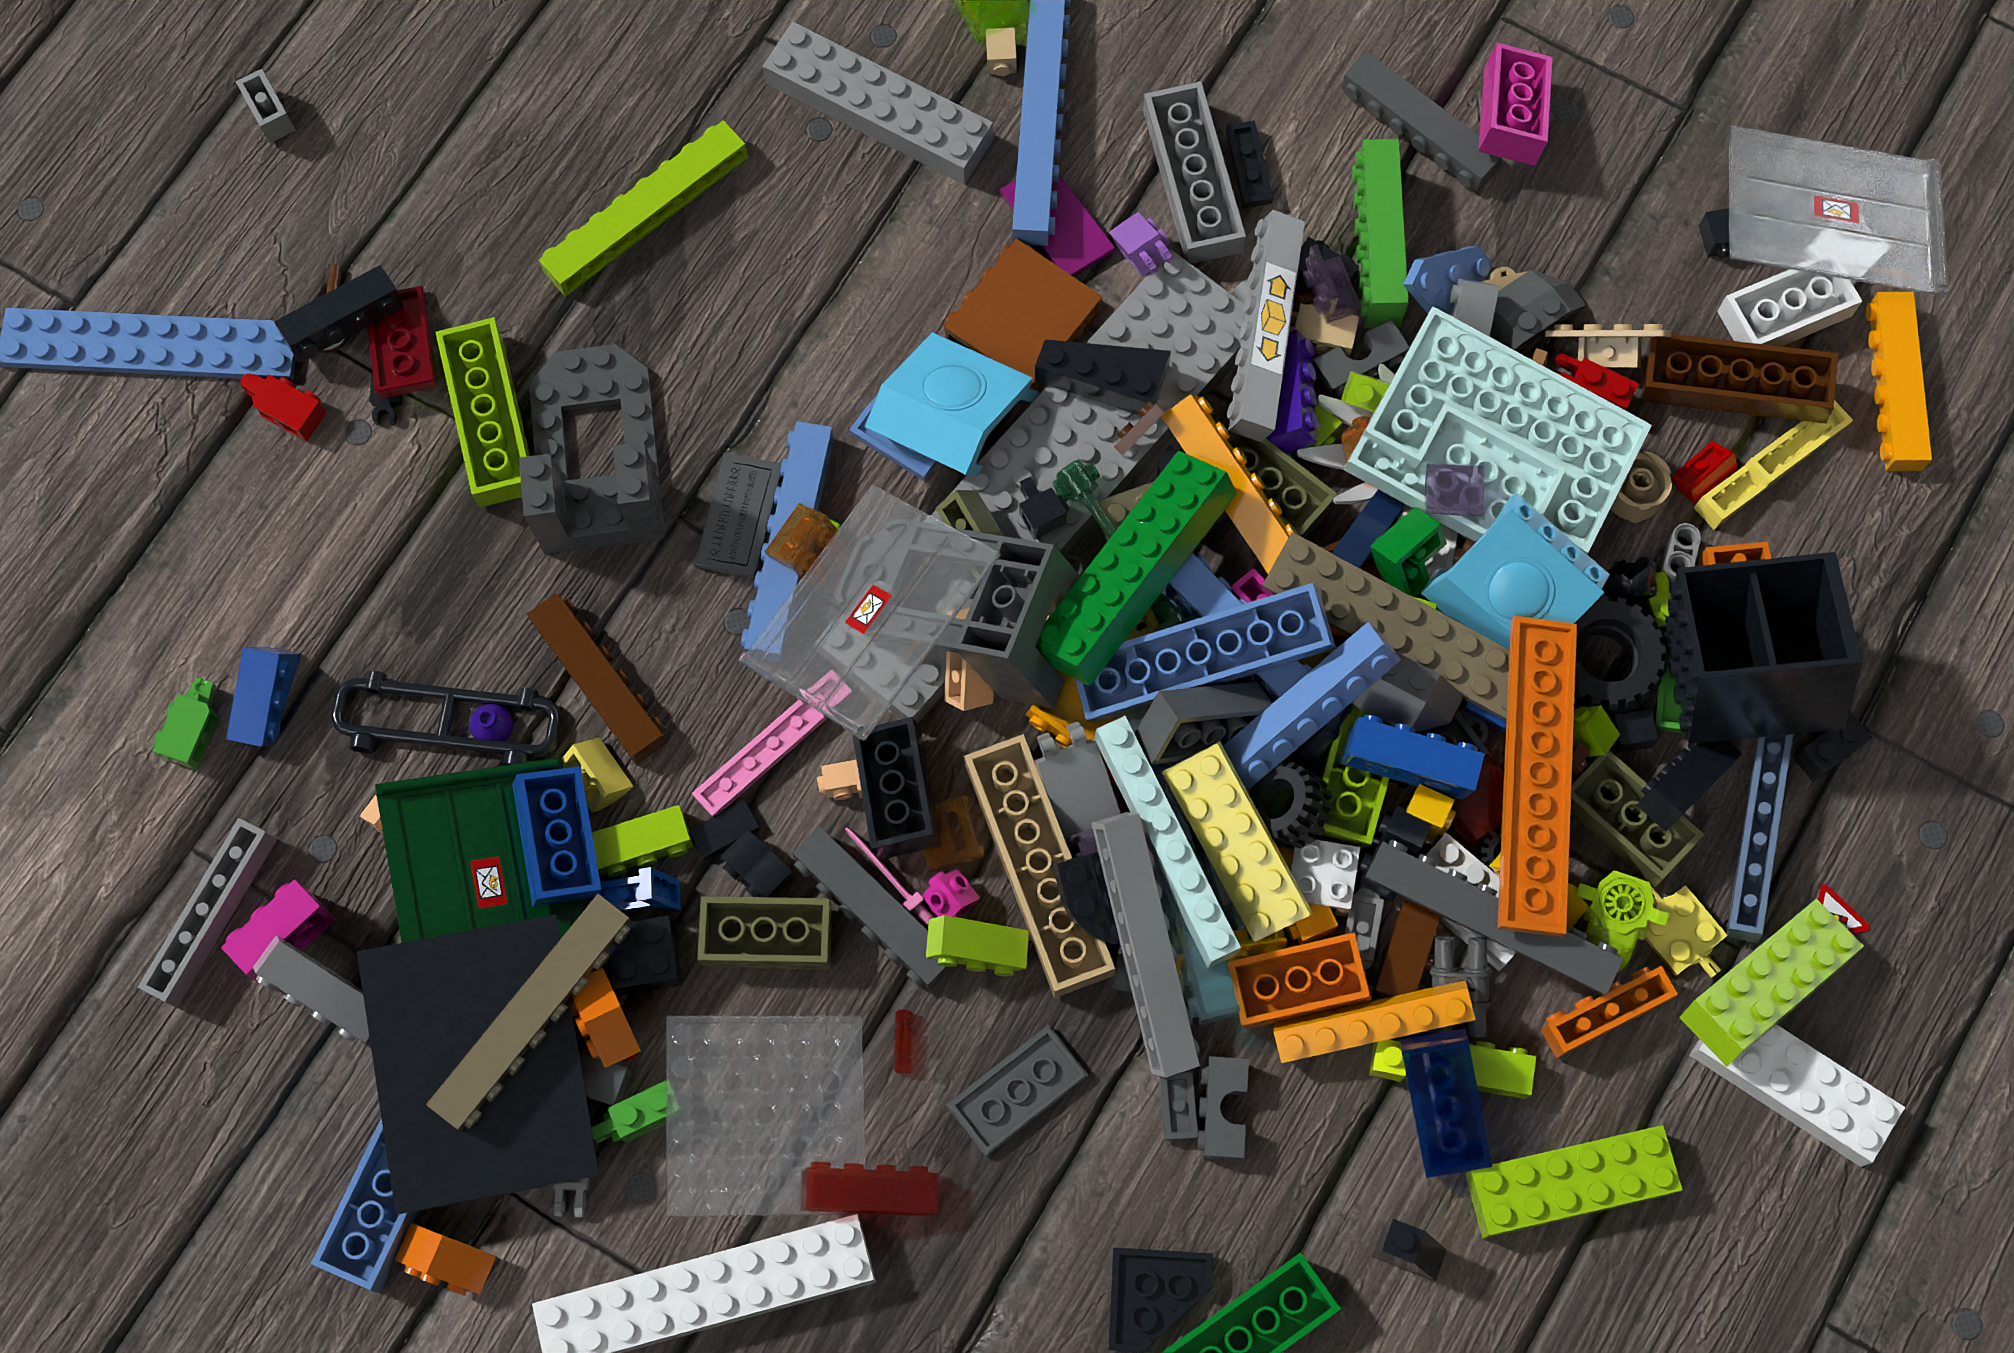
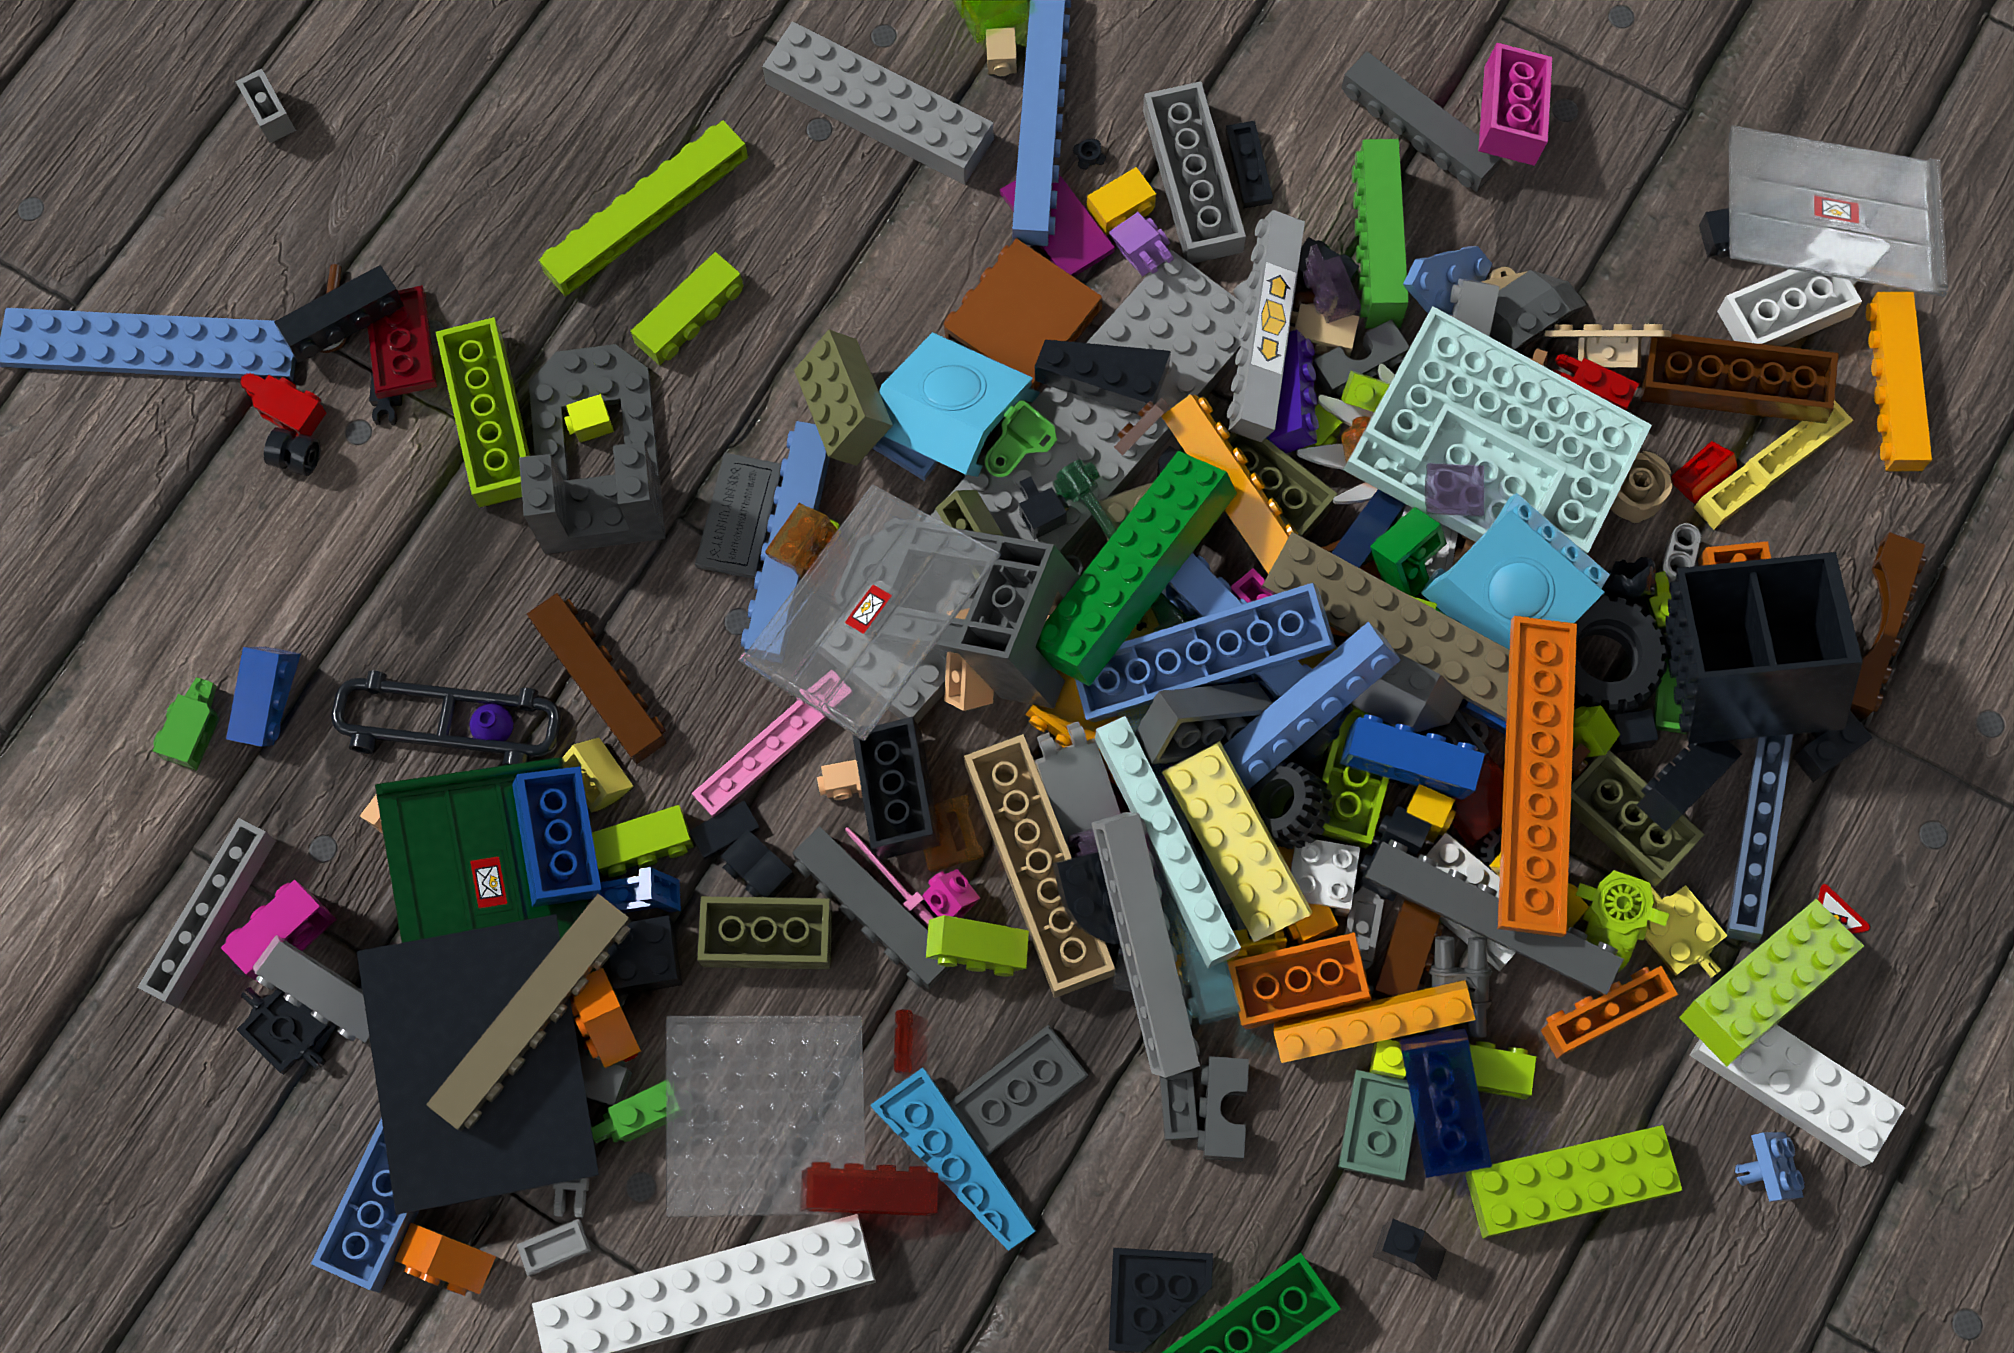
none -> black plate [236,987,330,1075]
none -> black wheel [264,427,321,476]
none -> light grey tile [517,1219,591,1277]
none -> neon yellow brick [564,394,614,443]
none -> lime brick [630,252,744,366]
none -> olive brick [794,329,893,466]
none -> dark azure wing [870,1067,1036,1251]
none -> bright green piece [985,400,1057,477]
none -> black plate [1073,139,1106,170]
none -> yellow brick [1087,167,1156,236]
none -> sand green plate [1338,1070,1421,1182]
none -> medium blue plate [1735,1132,1804,1202]
none -> reddish brown arch [1850,532,1926,720]

